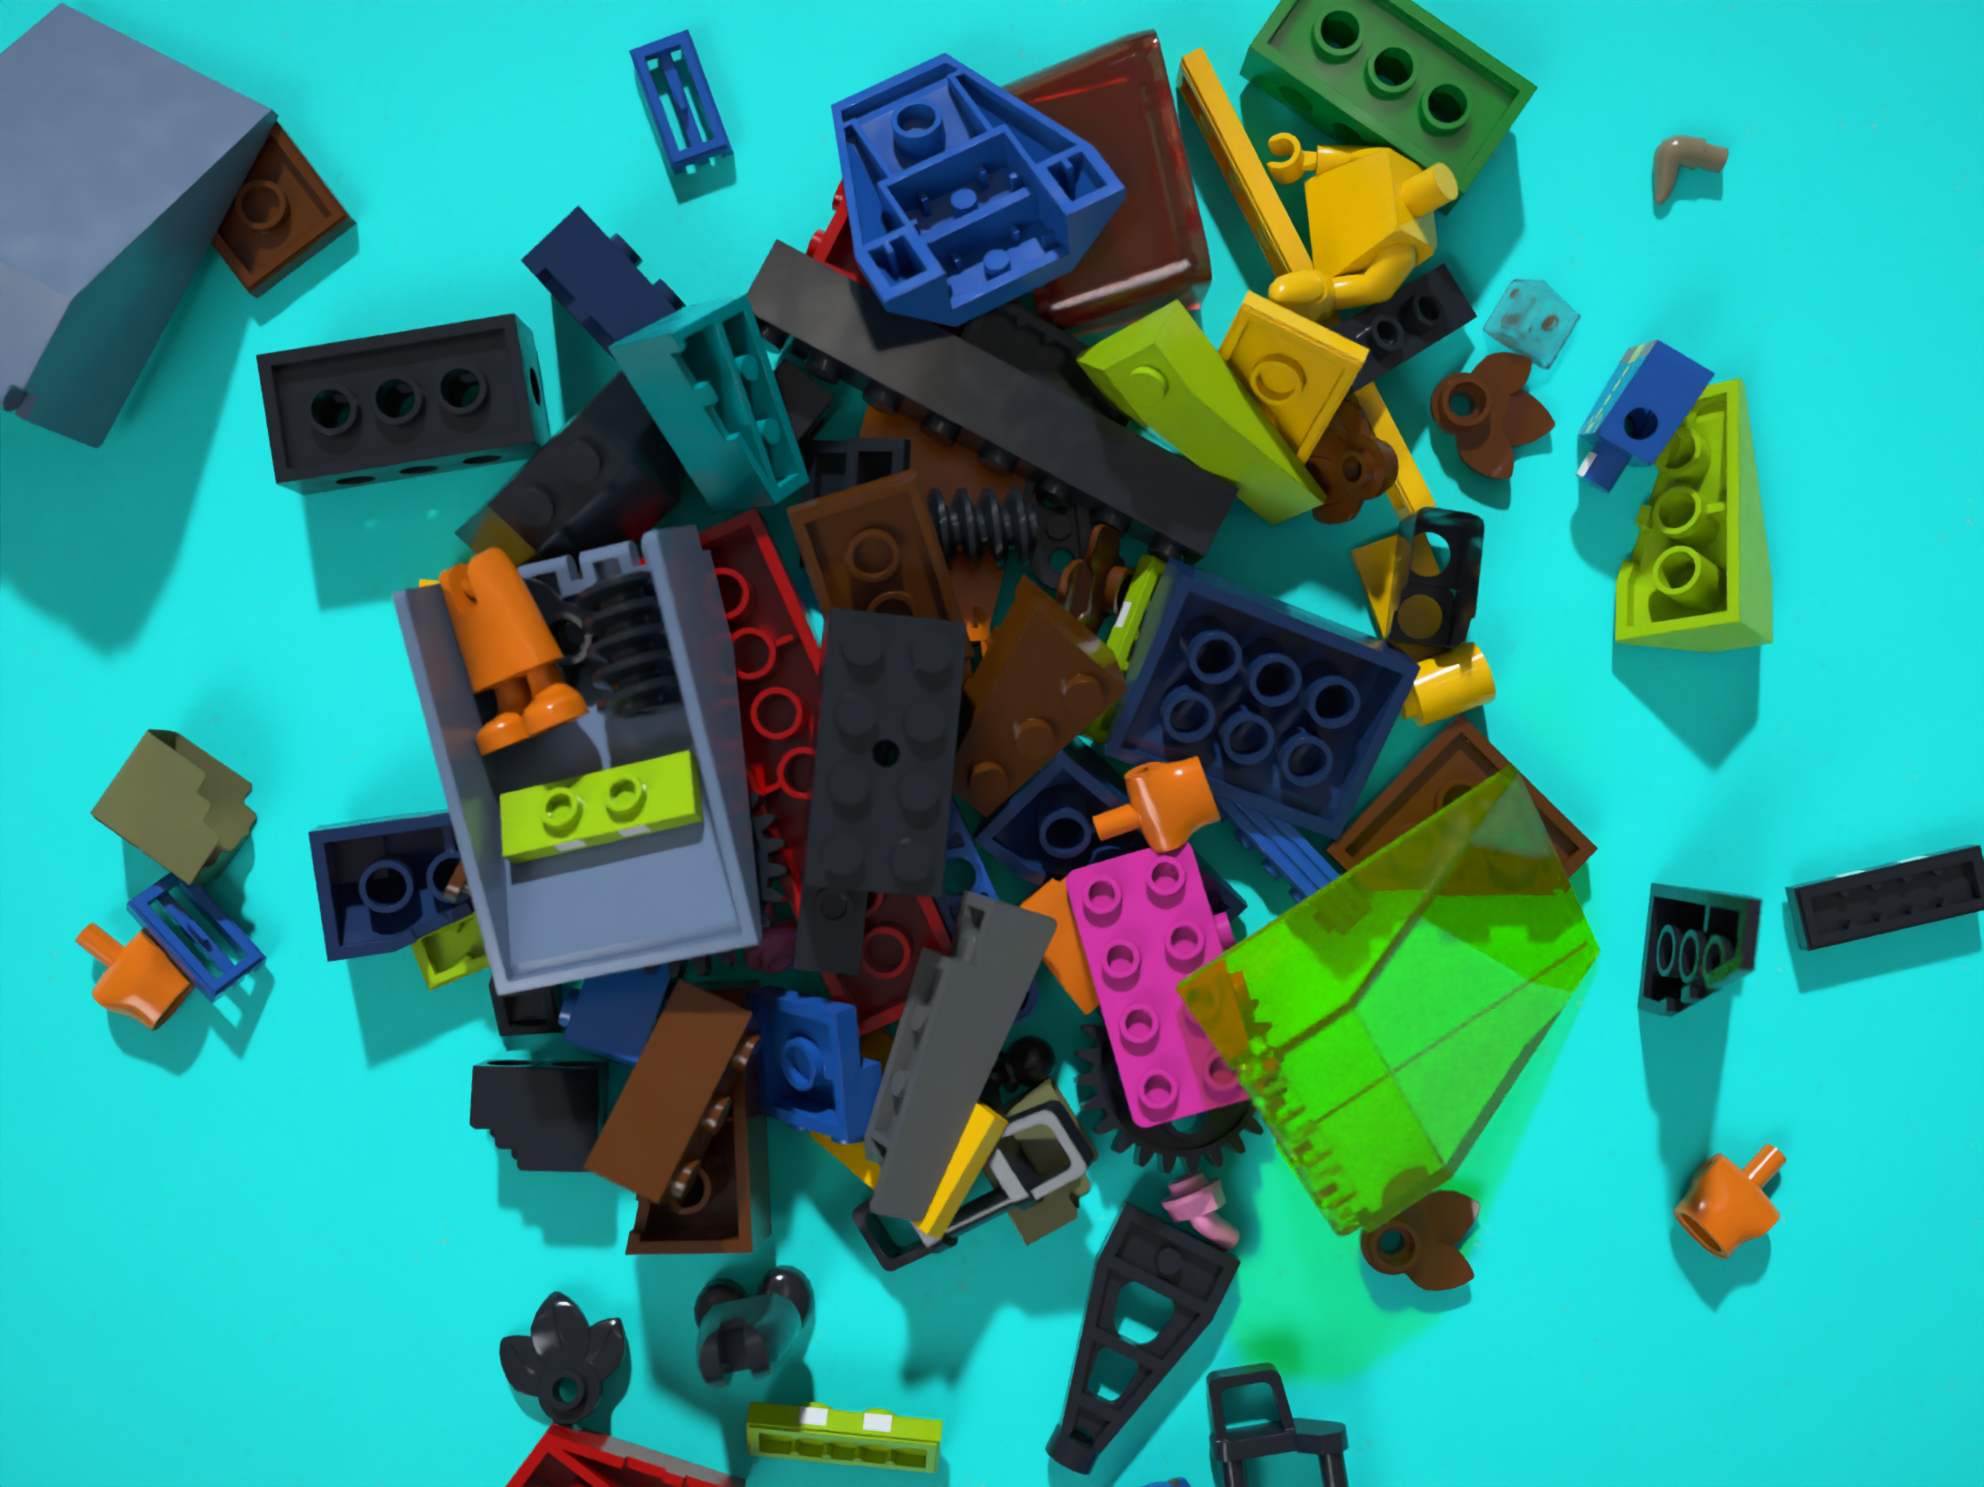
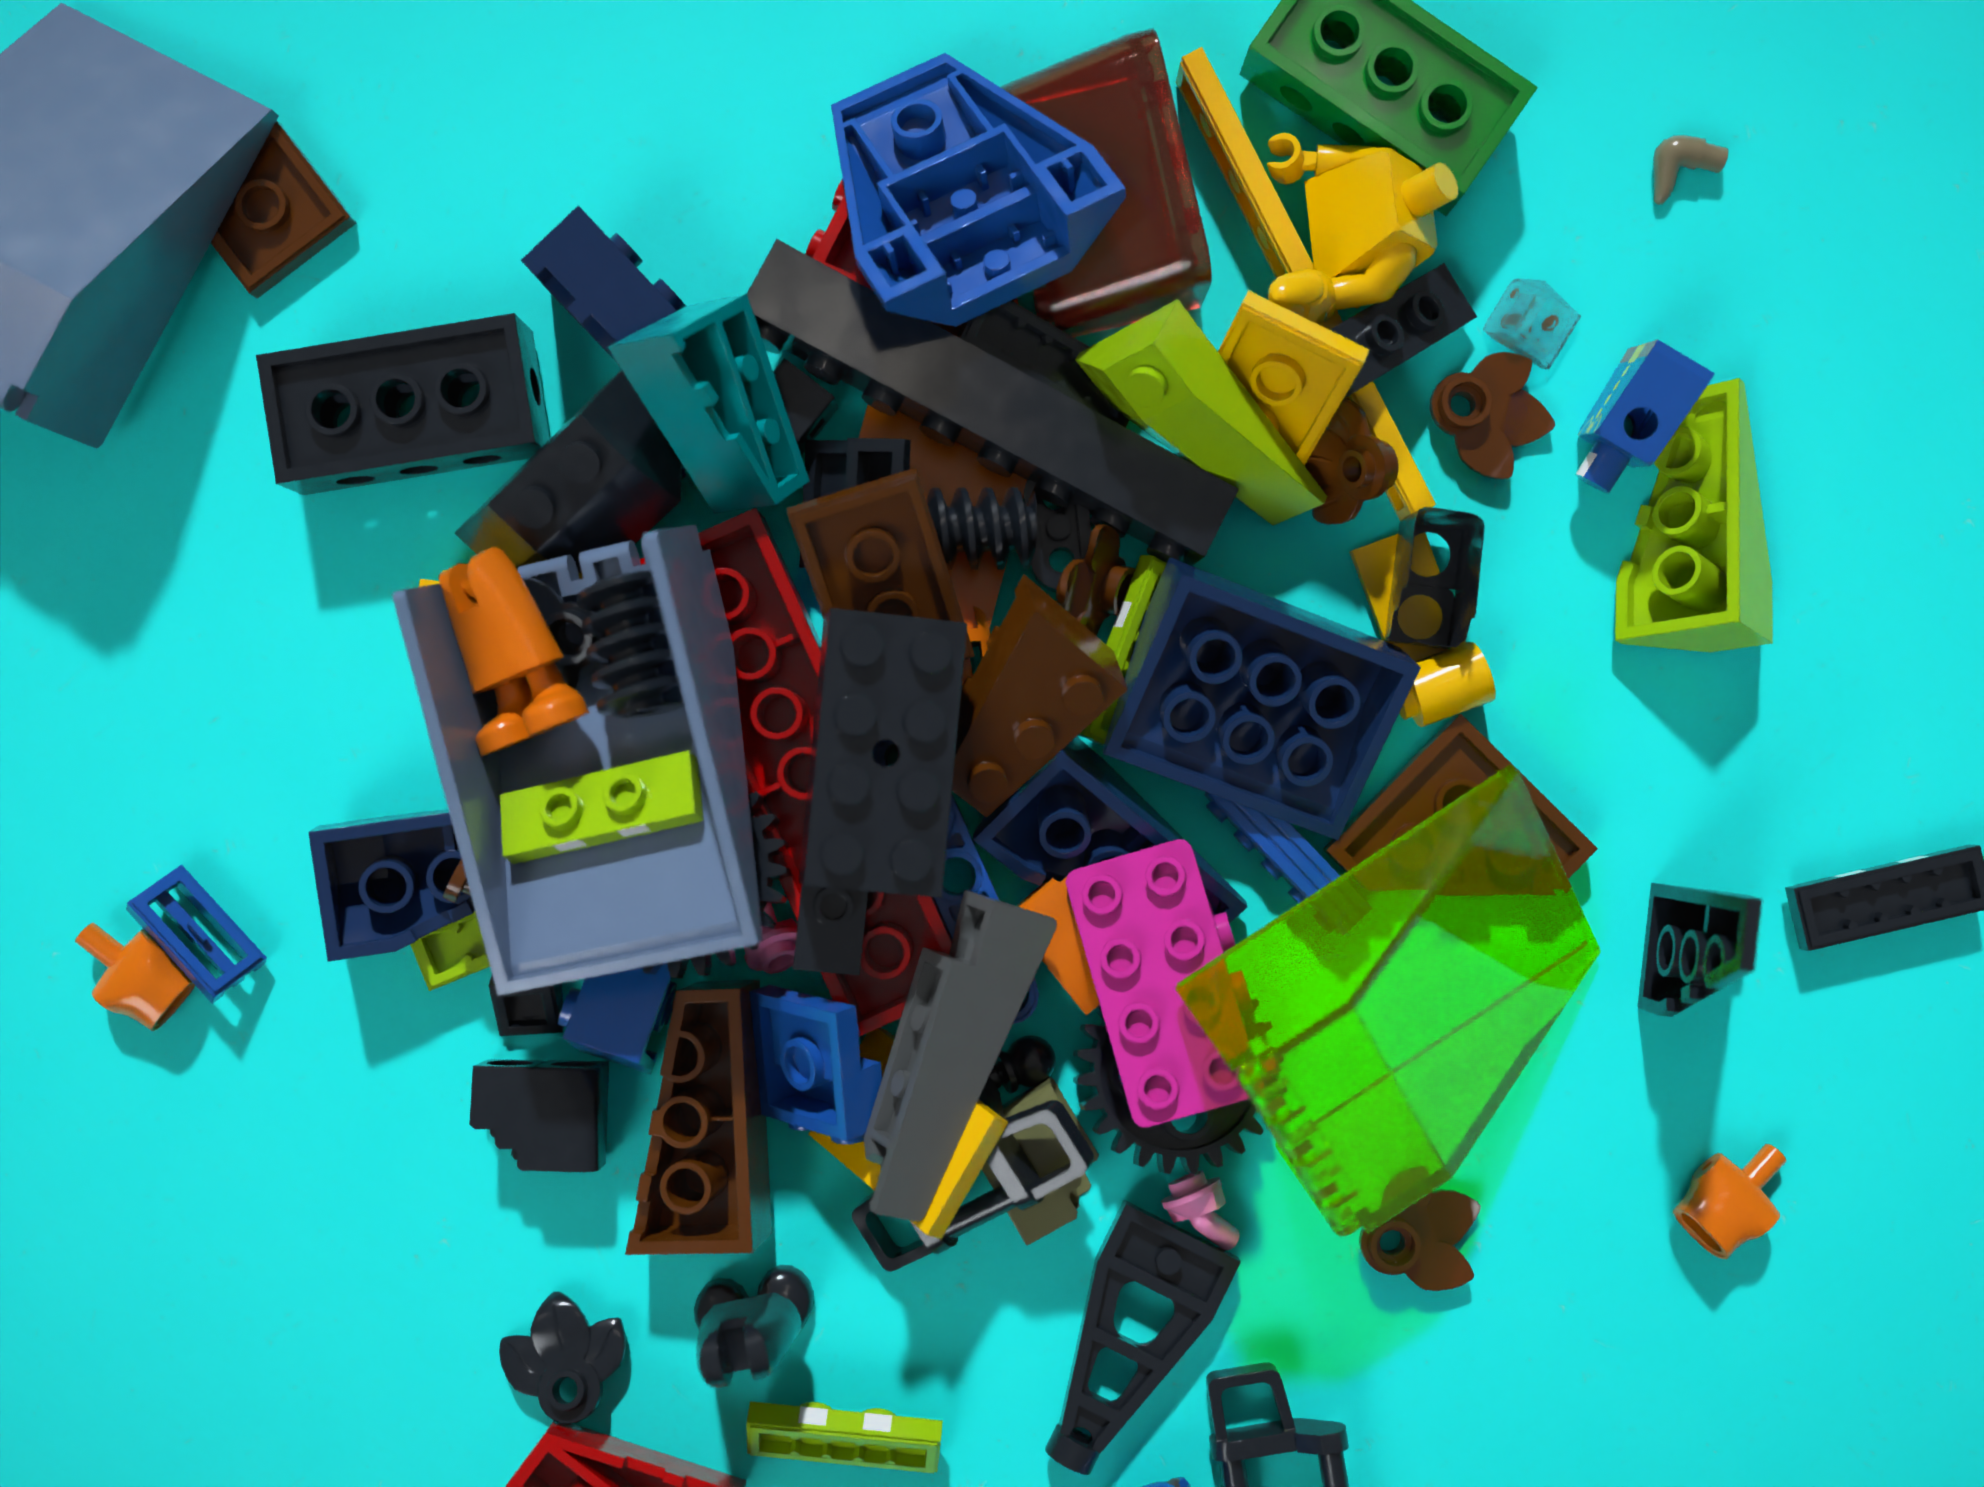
olive piece [90,729,256,886] -> none
reddish brown wedge [583,979,763,1212] -> none
blue tile [629,29,734,175] -> none
orange piece [1092,756,1221,853] -> none

